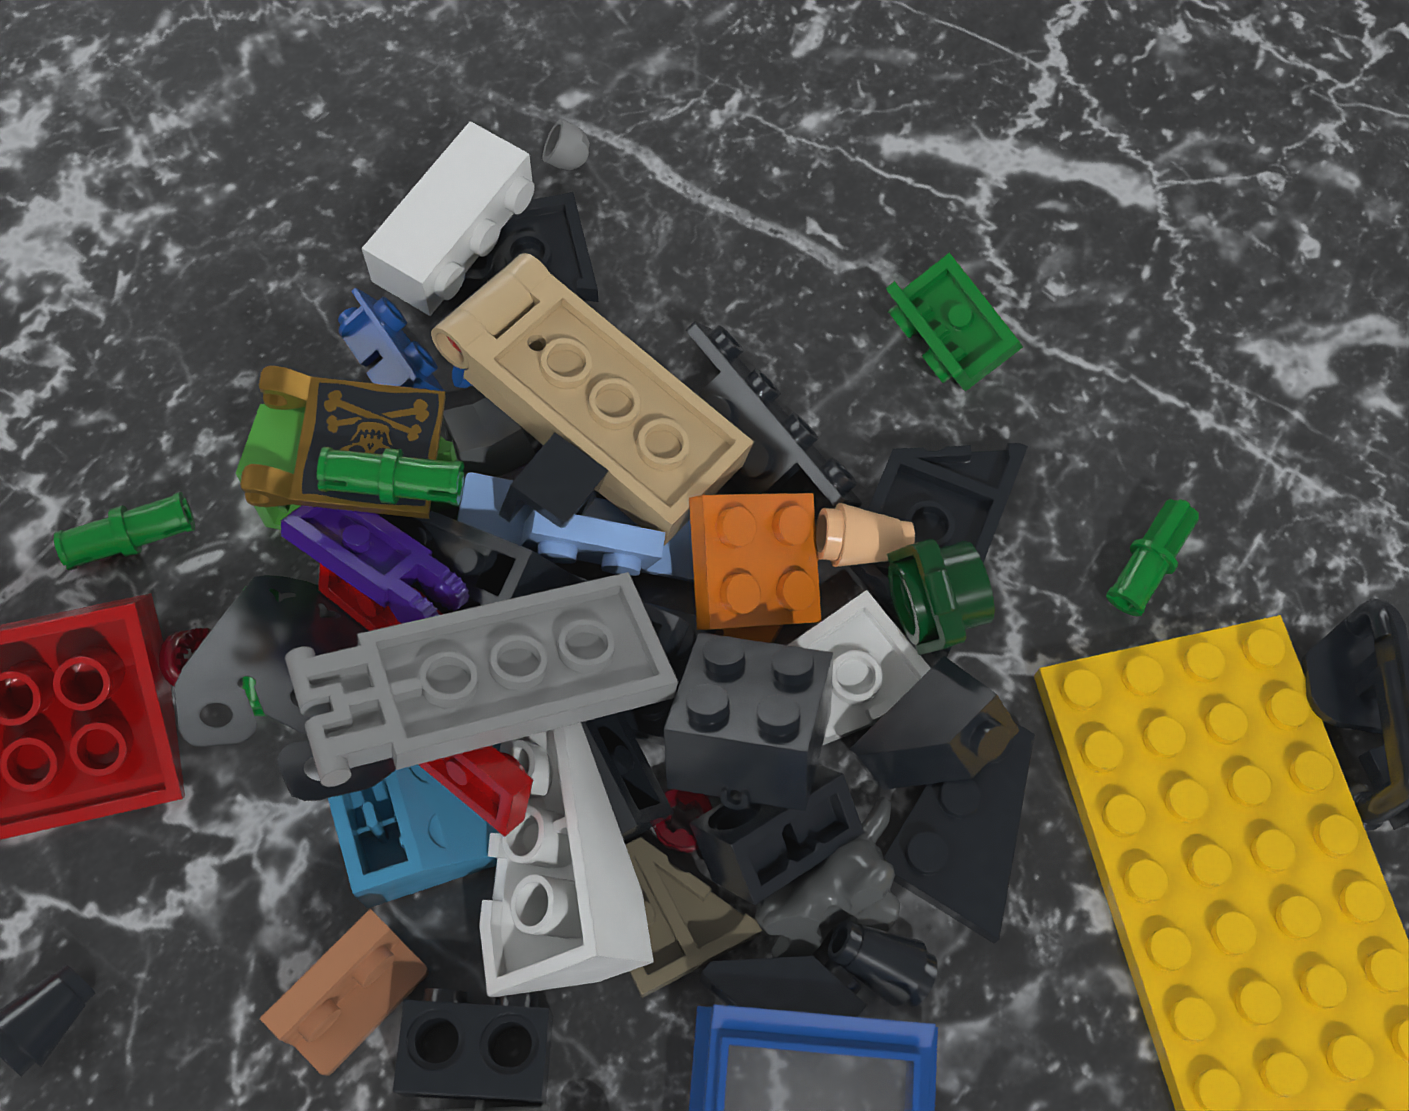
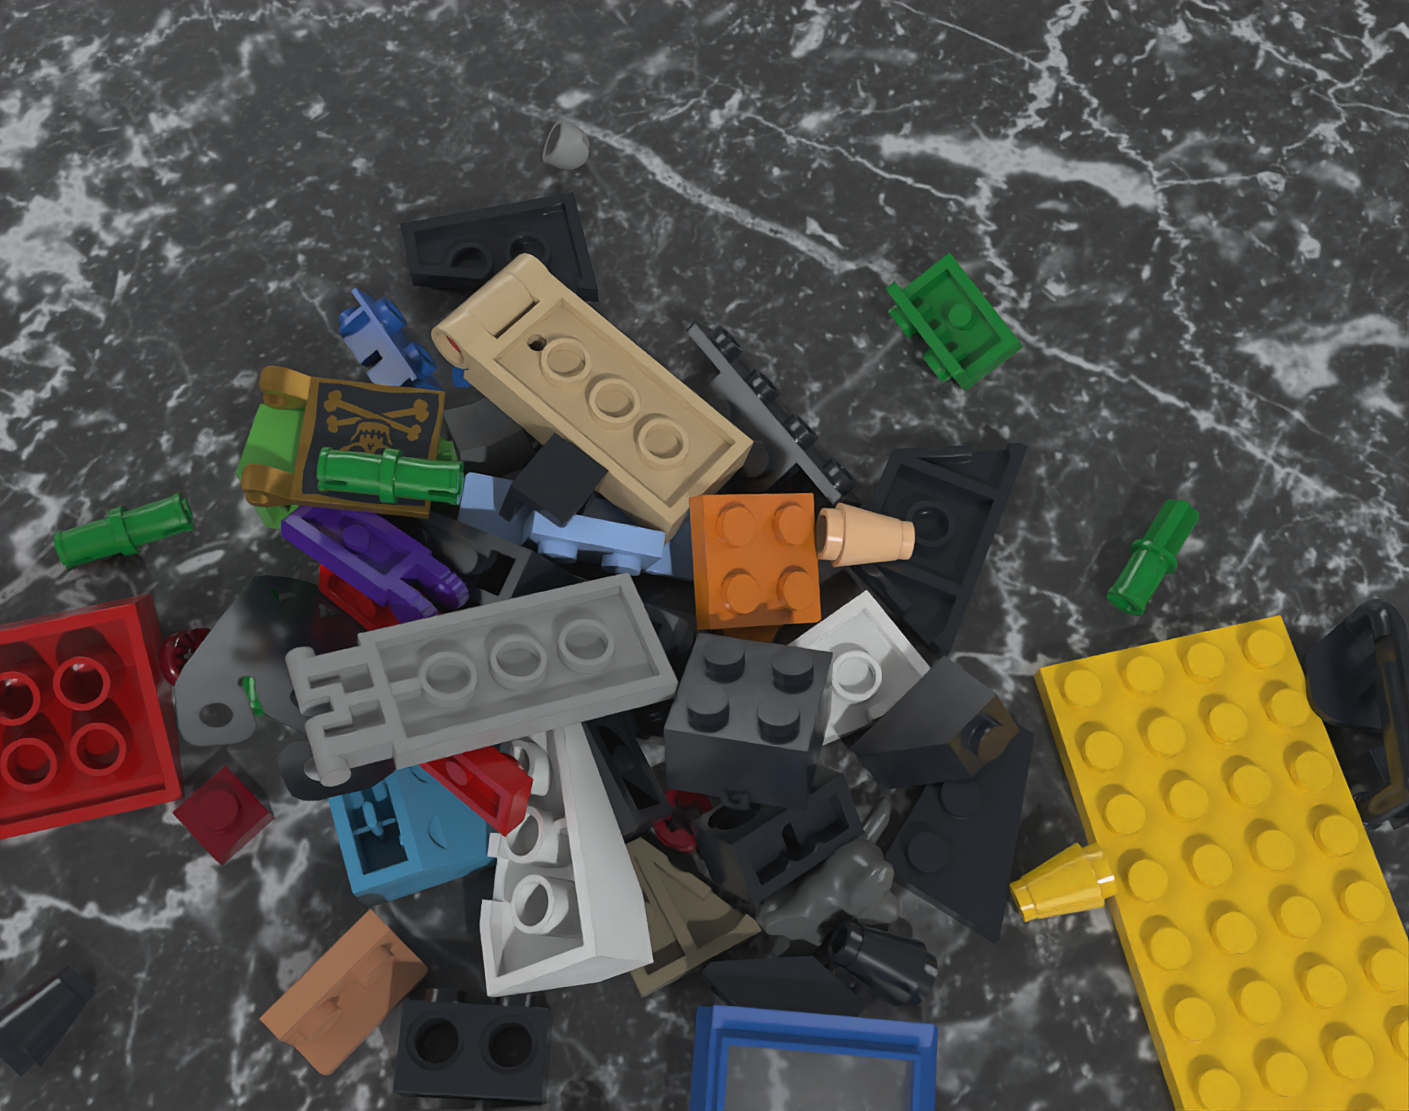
white brick [362,121,534,316] -> none
dark green piece [887,539,995,655] -> none
none -> dark red plate [172,765,275,866]
none -> yellow cone [1009,842,1118,922]

